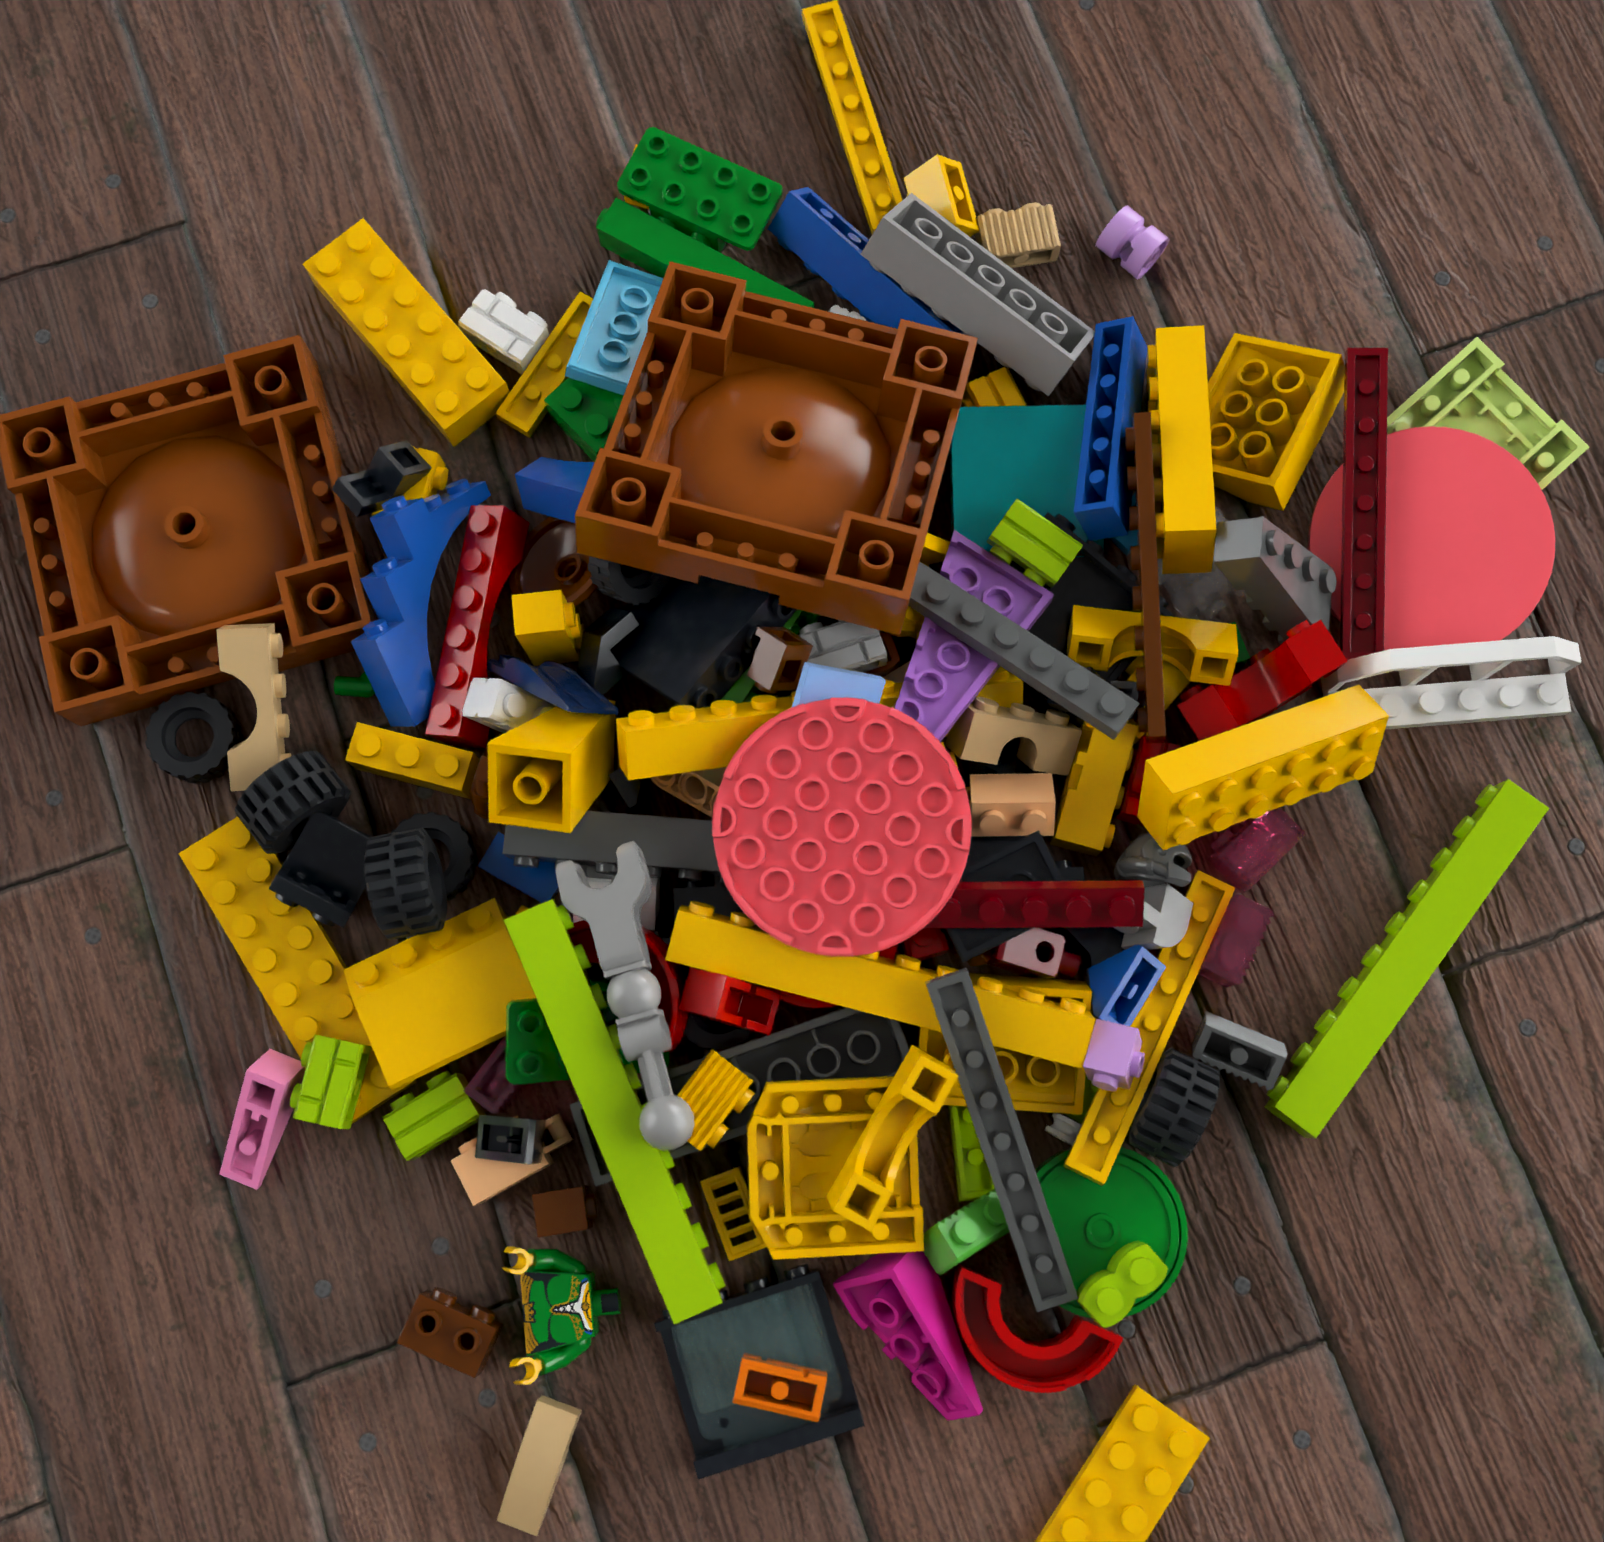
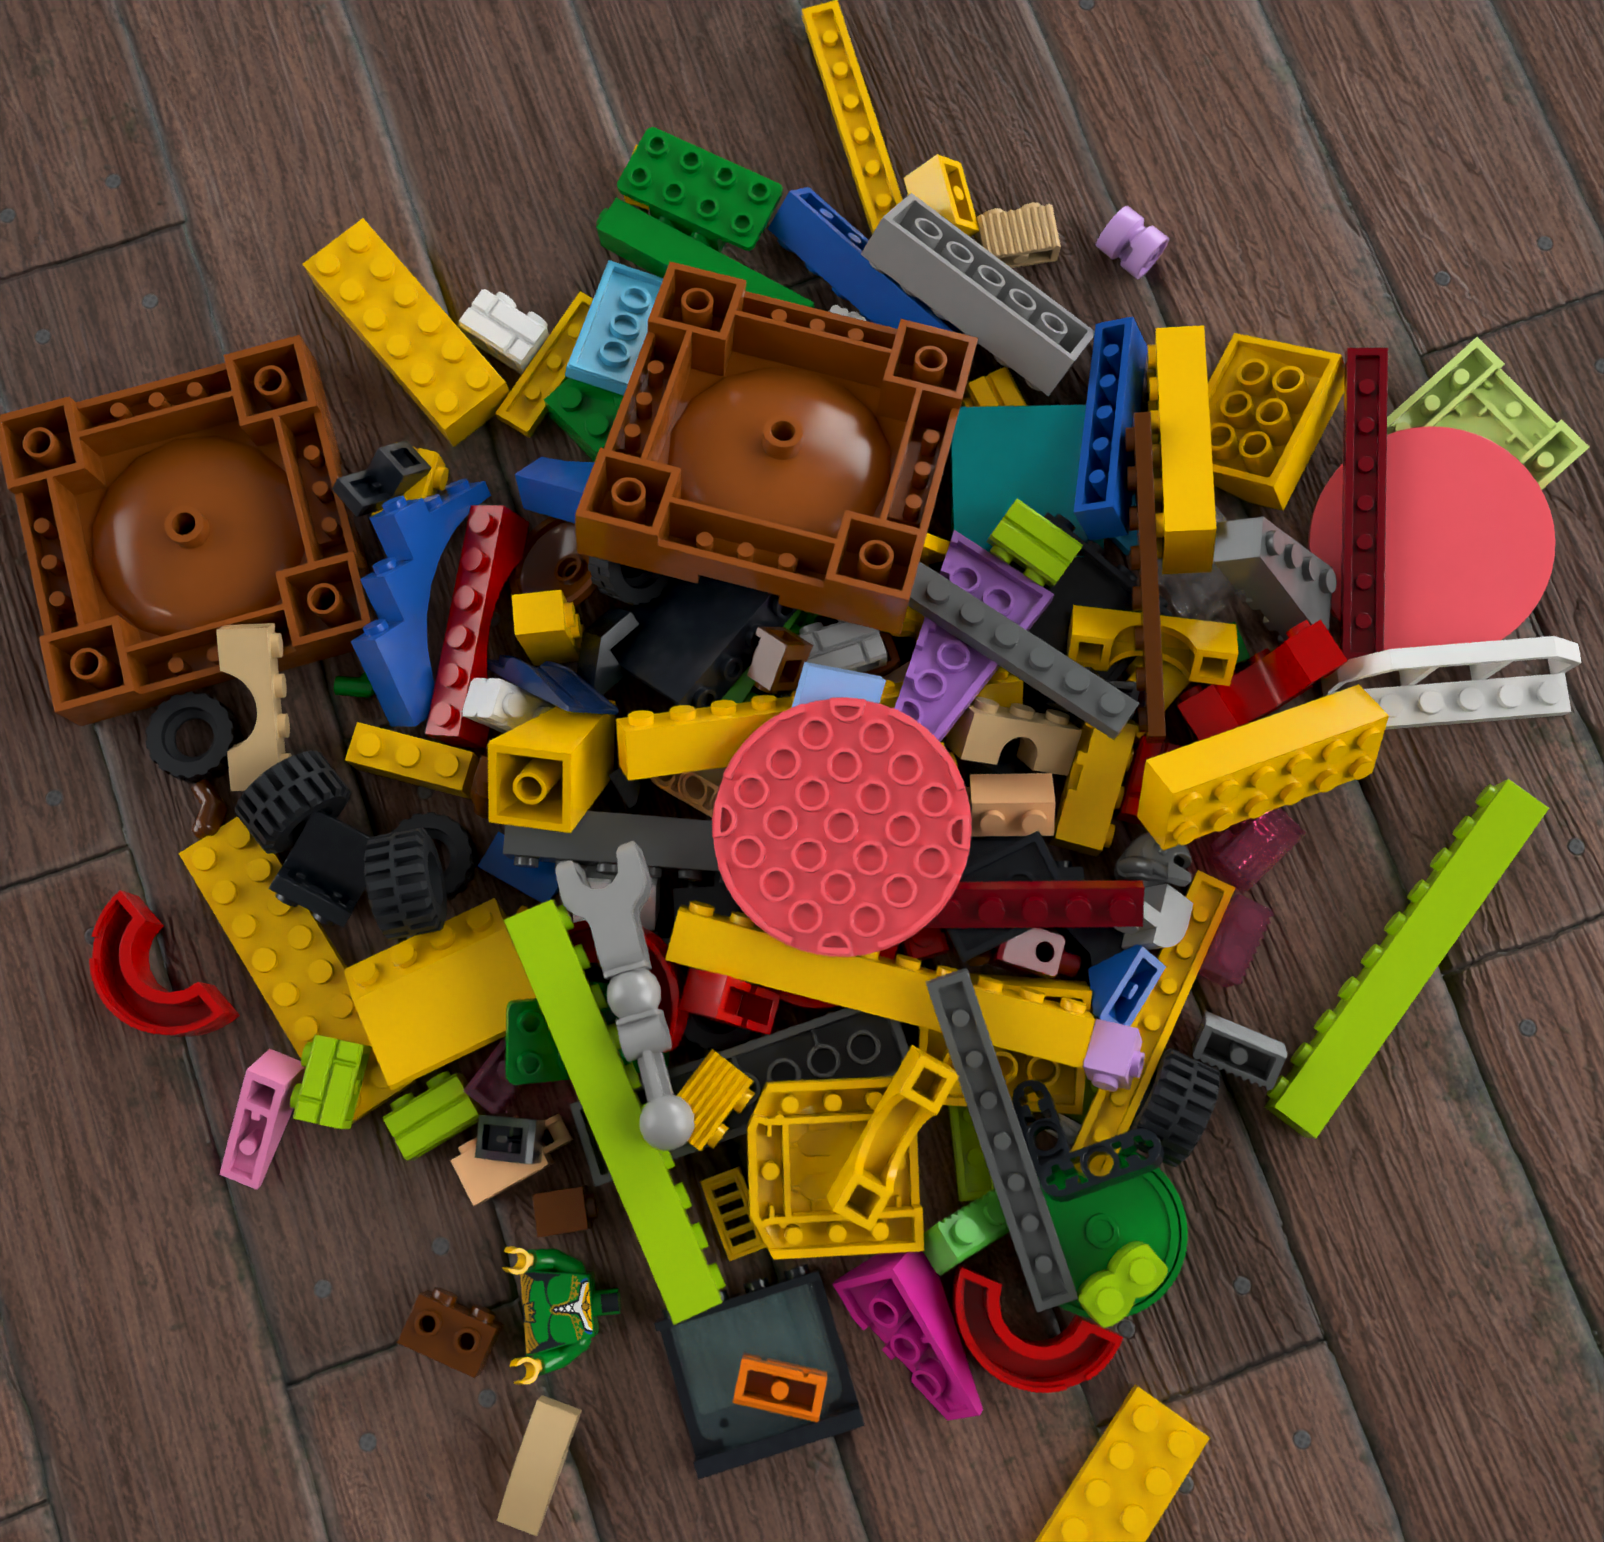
none -> red brick [89,890,240,1037]
none -> reddish brown arm [191,779,227,840]
none -> black beam [1012,1079,1164,1202]

